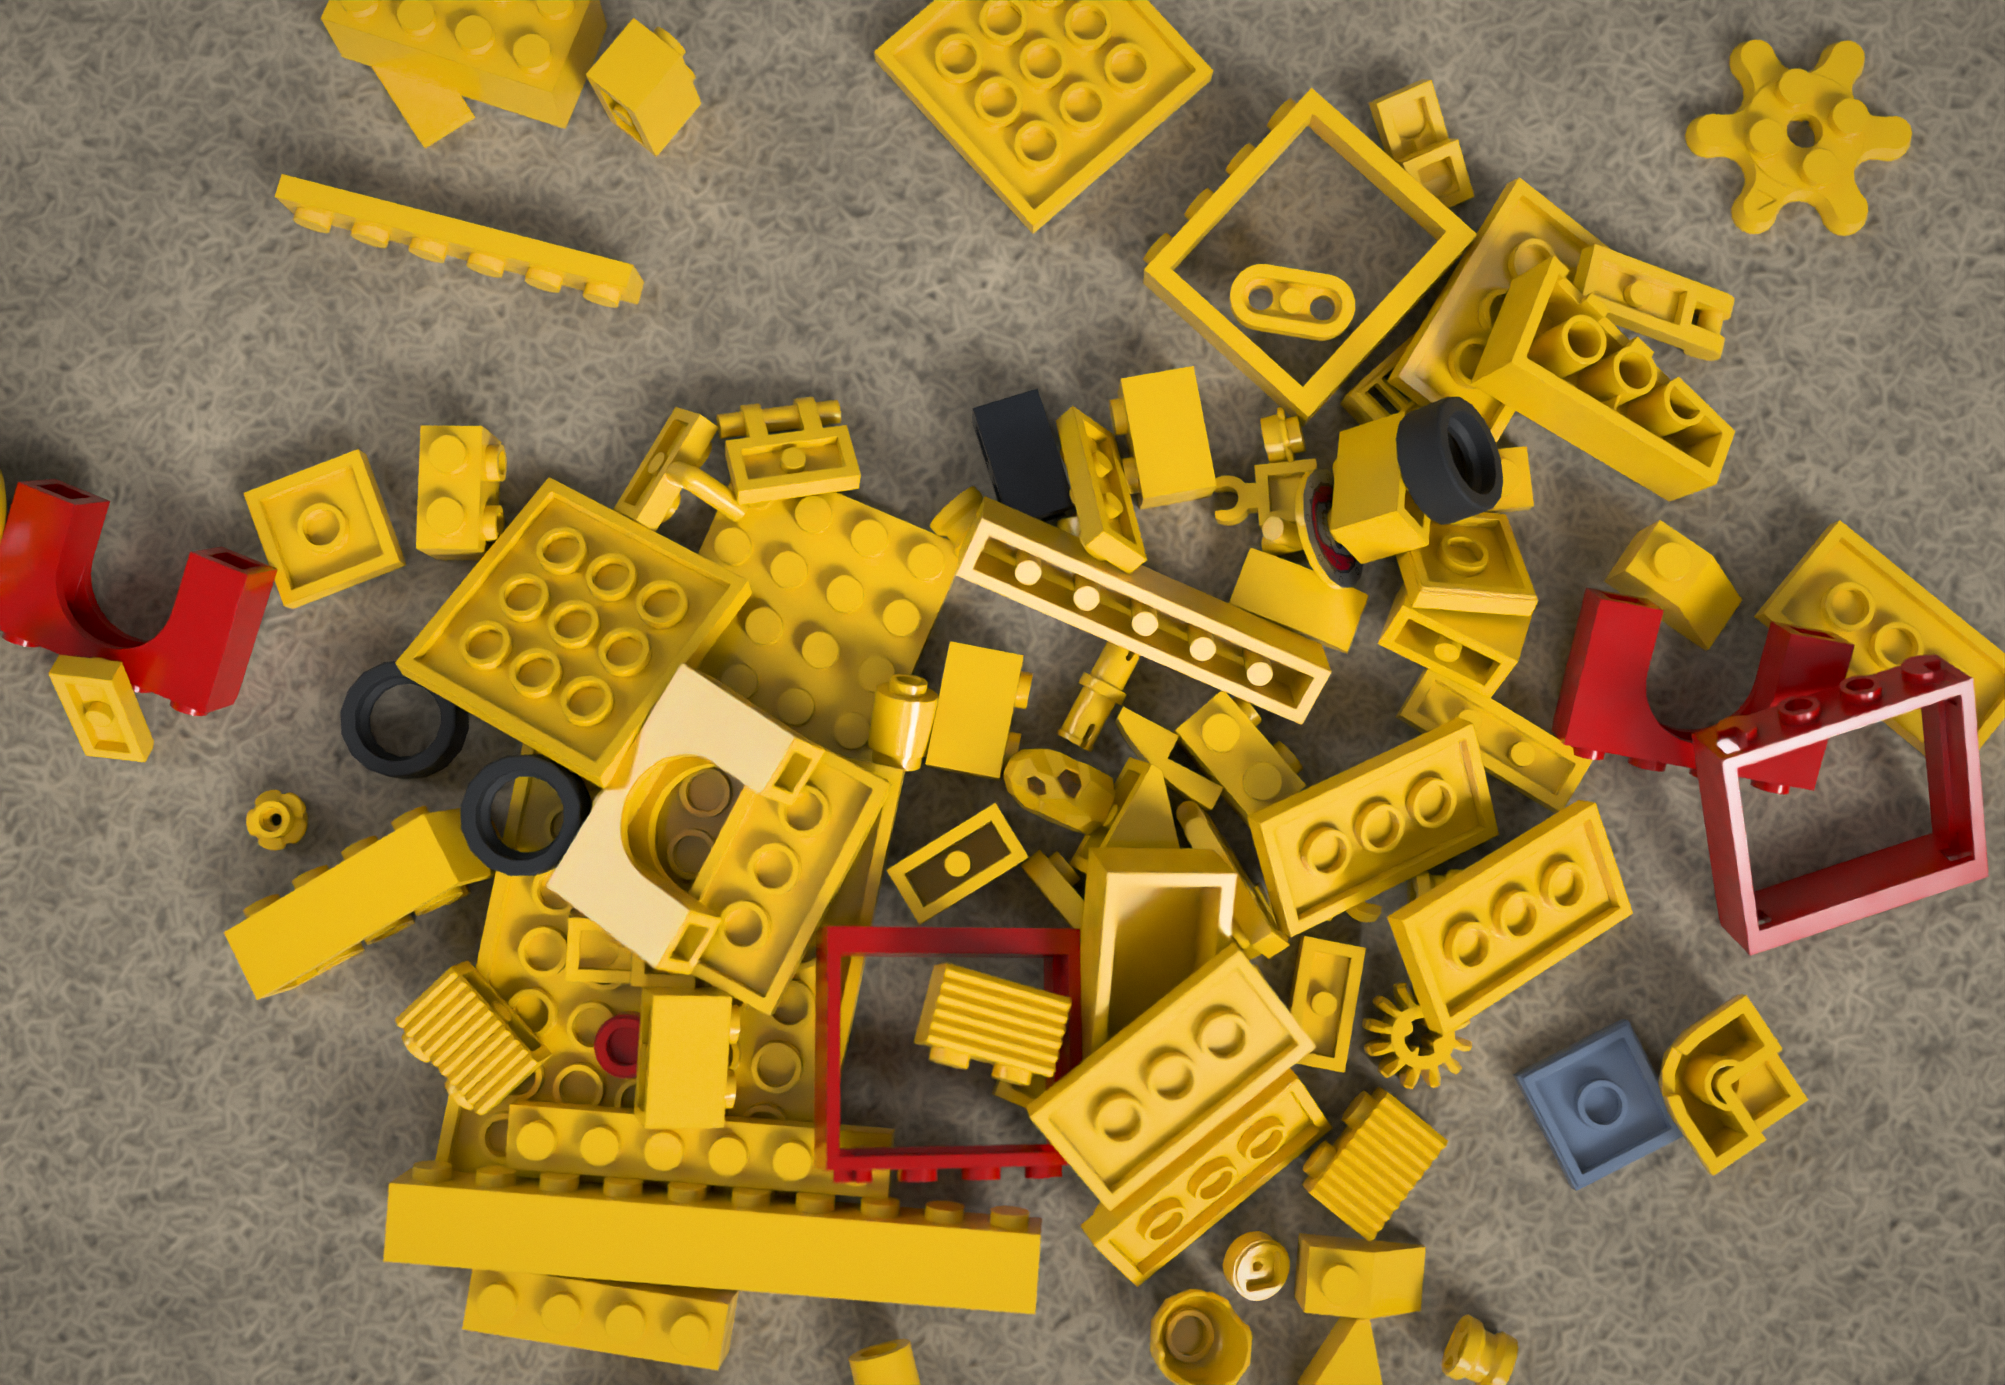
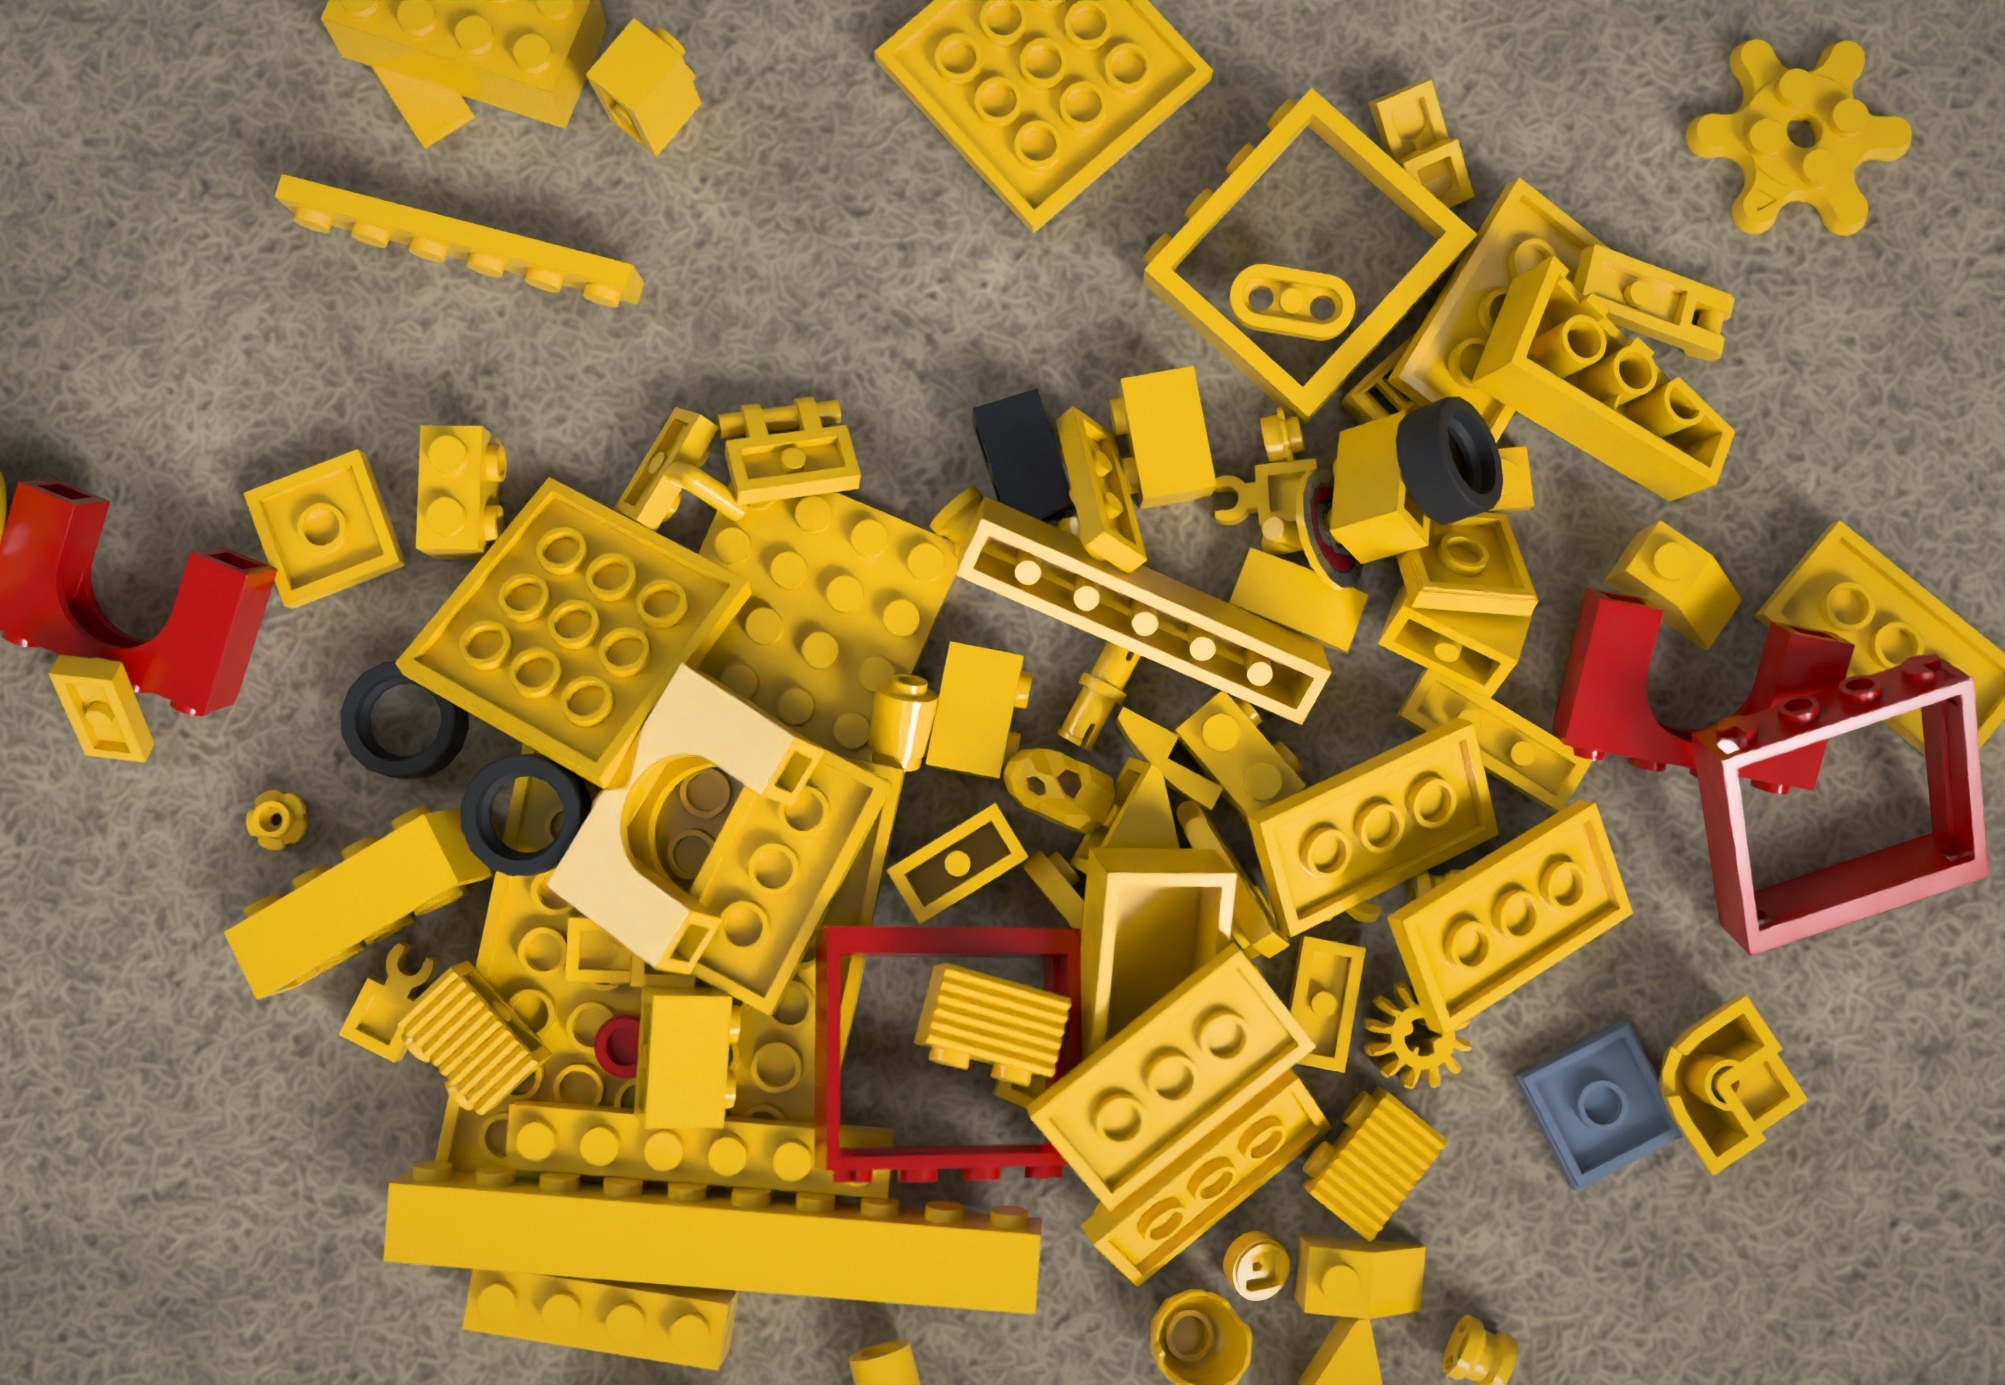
none -> yellow plate [338,942,441,1062]

